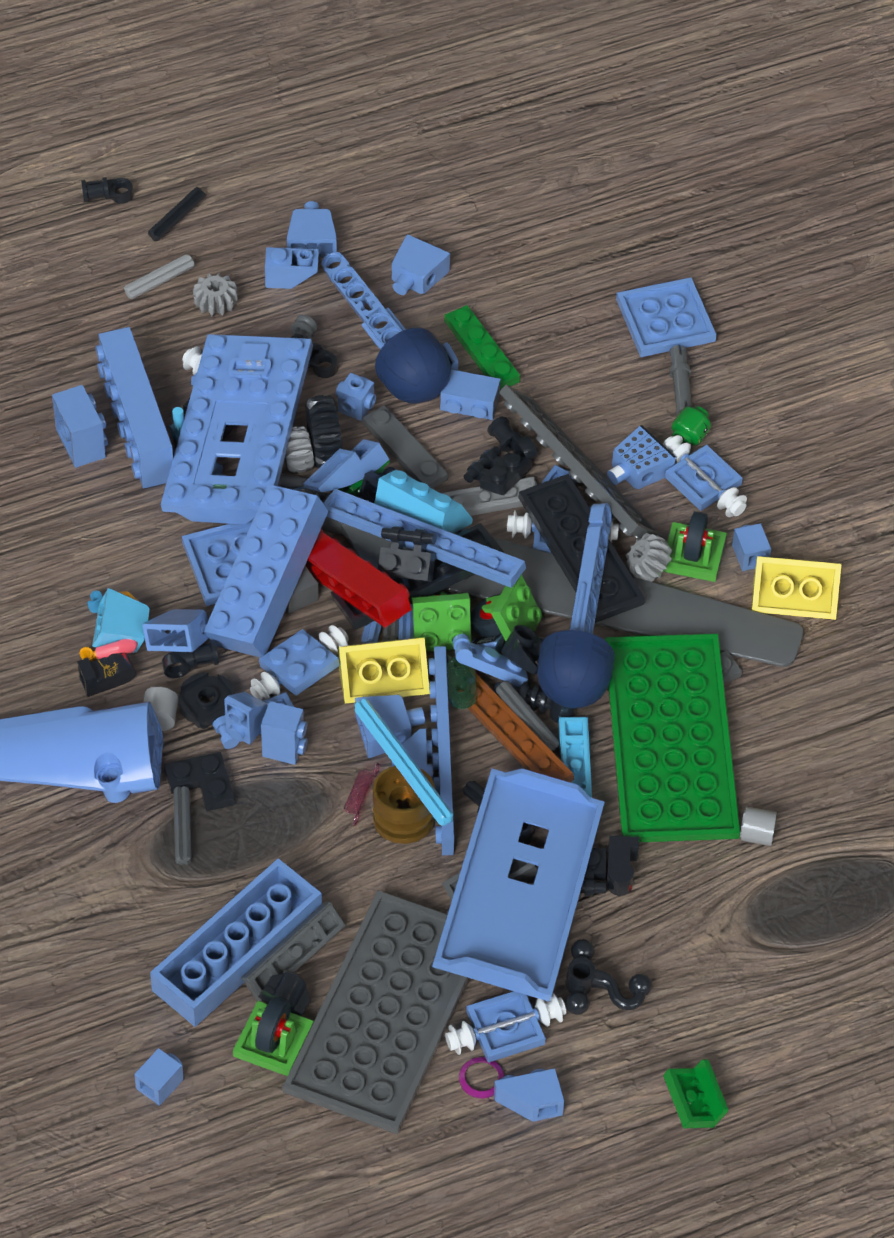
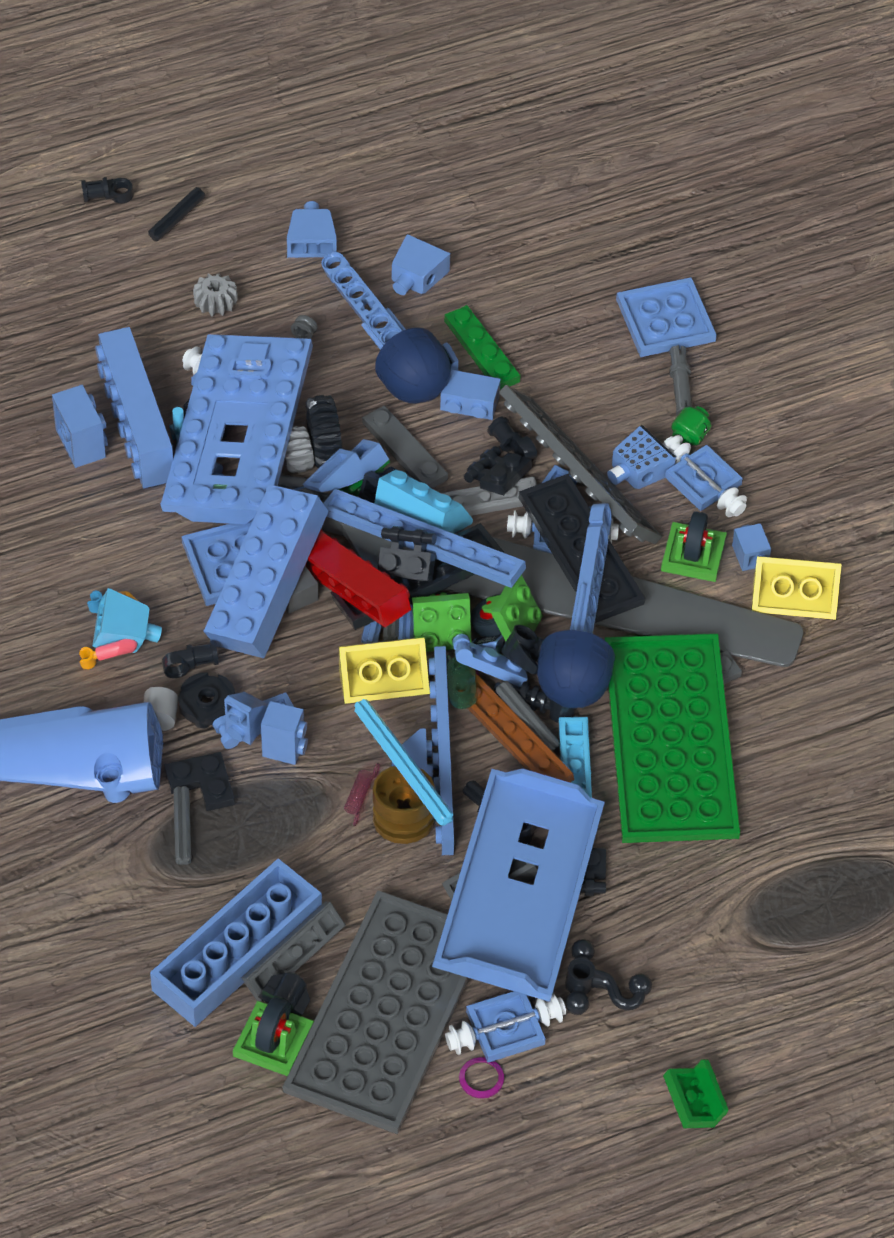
black leg [77,652,136,697] -> none
light grey axle [124,255,195,299] -> none
medium blue brick [134,1048,184,1106] -> none
medium blue torso [142,609,208,652] -> none
medium blue plate [250,625,349,701] -> none
medium blue slope [265,247,319,289] -> none
black connector [291,333,337,378] -> none
medium blue brick [336,373,376,421] -> none
medium blue torso [355,695,425,758] -> none
medium blue slope [494,1068,564,1122] -> none
black leg [607,835,639,896] -> none
light grey gear [625,533,672,582] -> none
light grey piece [740,806,777,846] -> none

